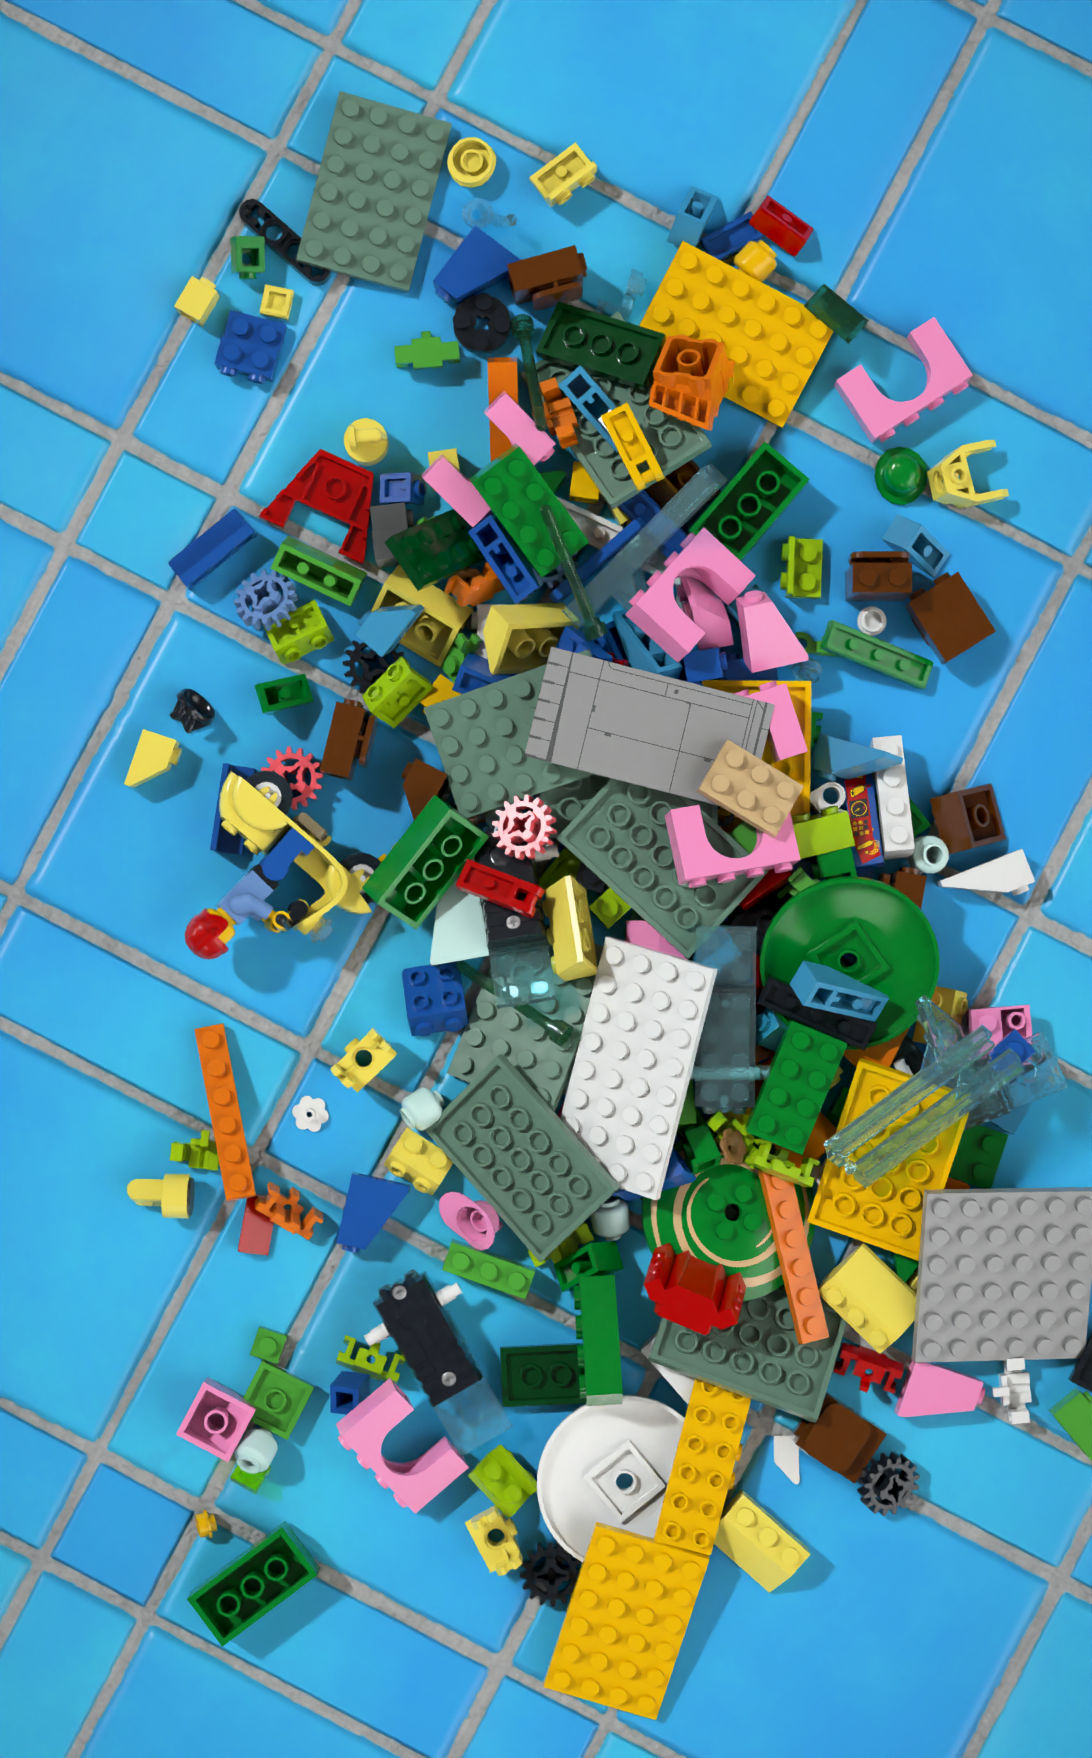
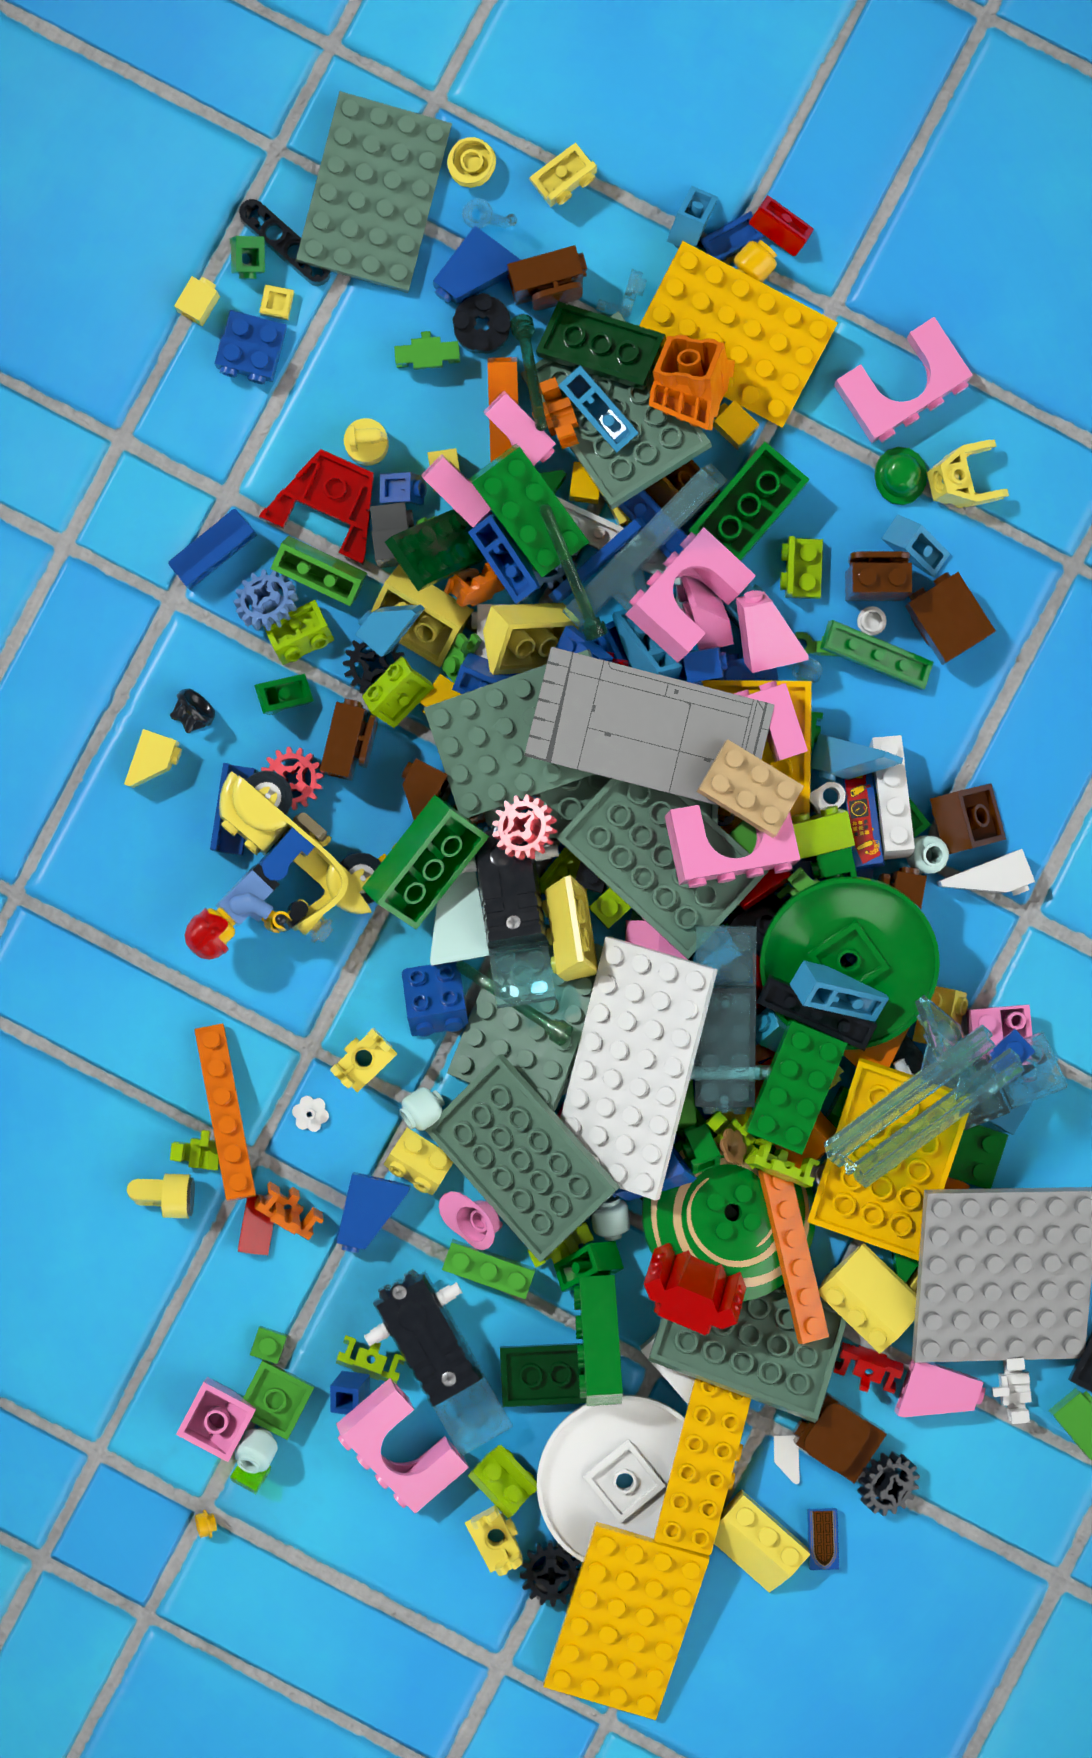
green brick [187,1521,320,1647] -> none
red plate [456,859,544,918] -> none
yellow plate [601,402,665,491] -> none
clear green slope [804,284,869,344] -> none
none -> yellow brick [713,400,759,450]
none -> tile [807,1508,839,1570]

